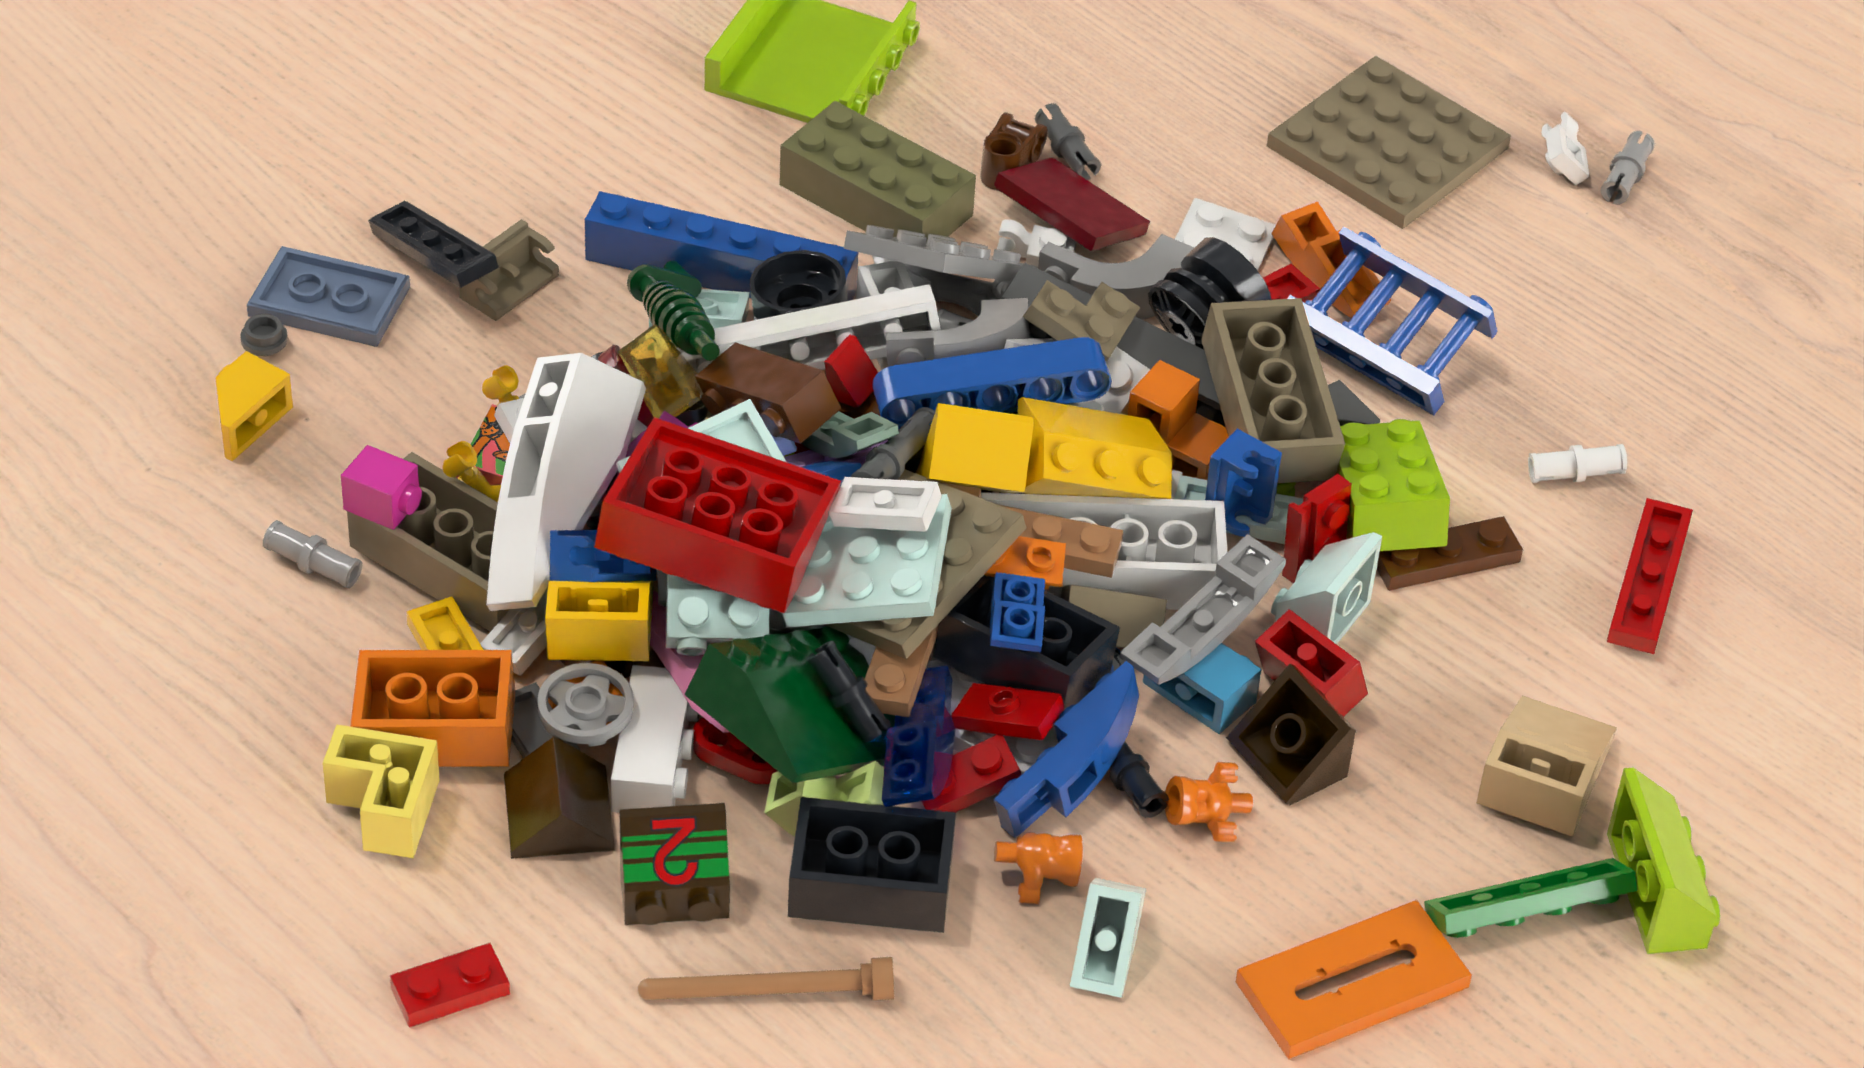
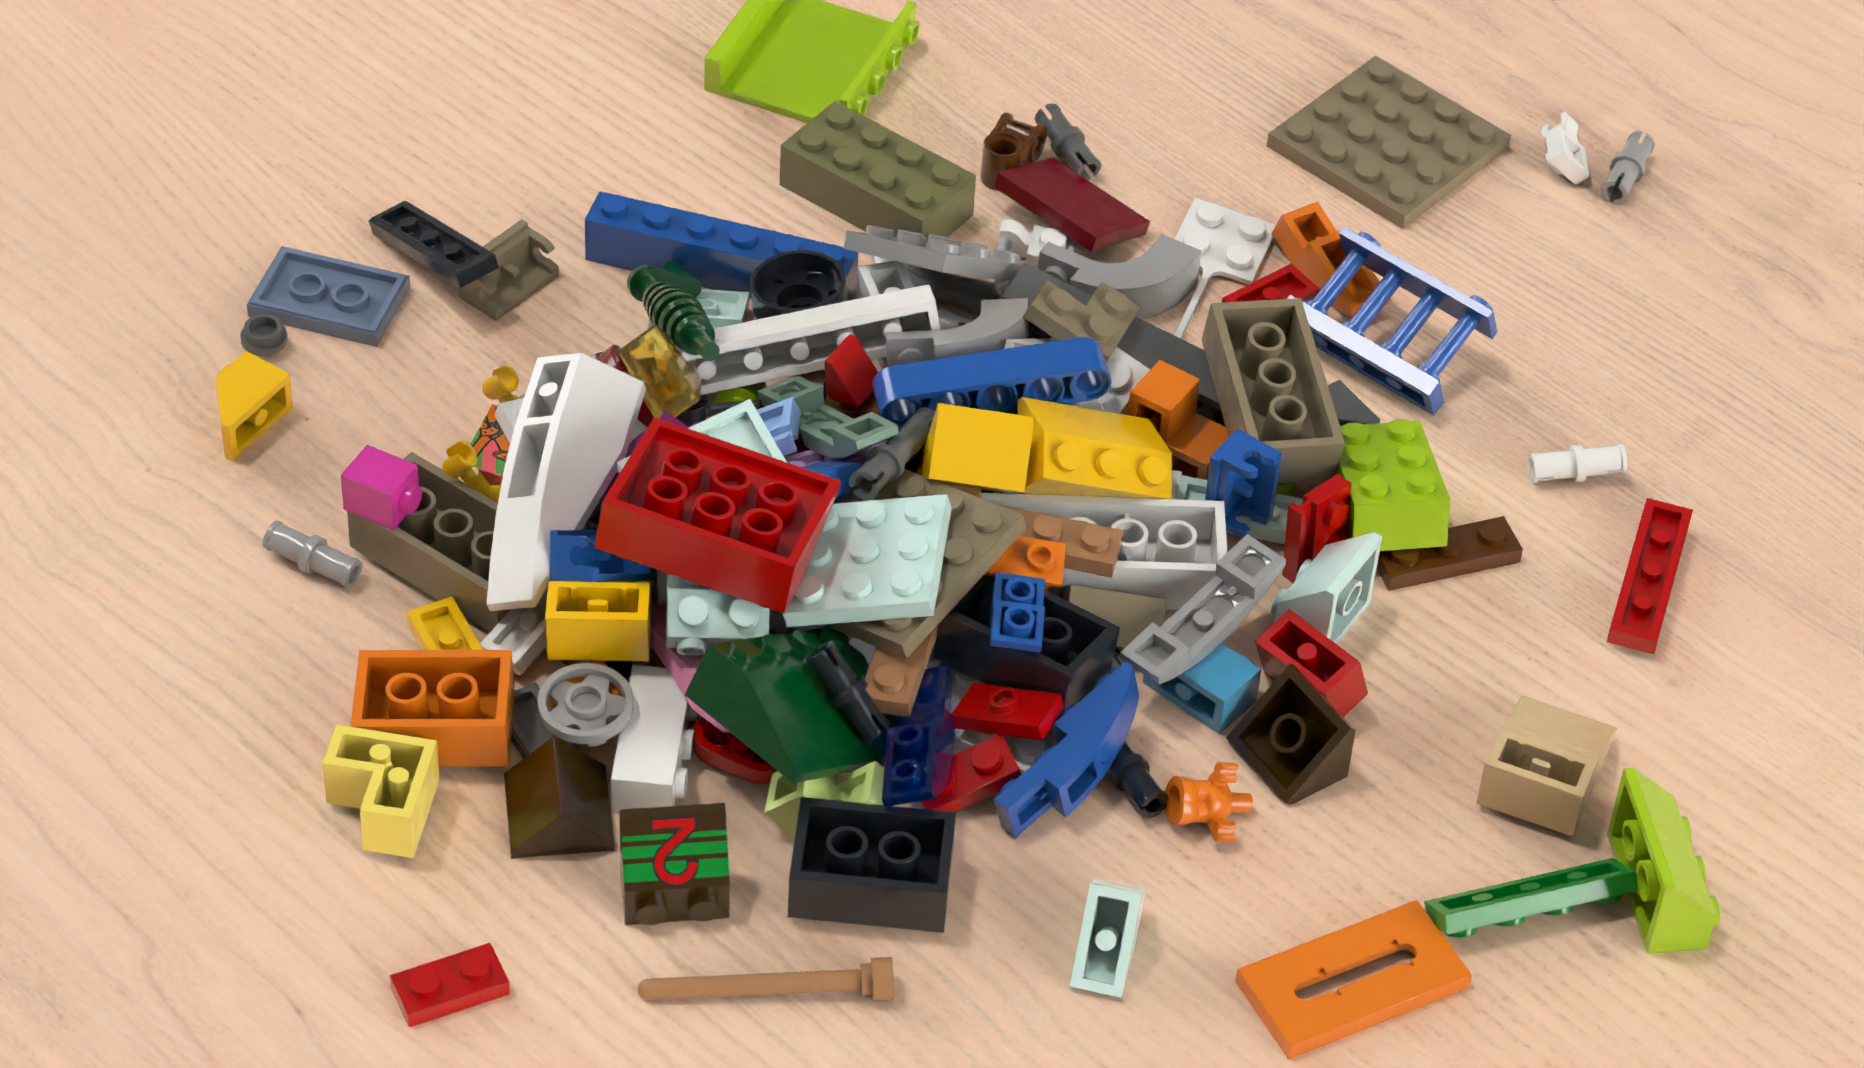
reddish brown brick [695,342,841,444] -> none
white plate [829,477,942,532] -> none
orange piece [994,832,1083,904] -> none
black wheel [1148,237,1271,350] -> none

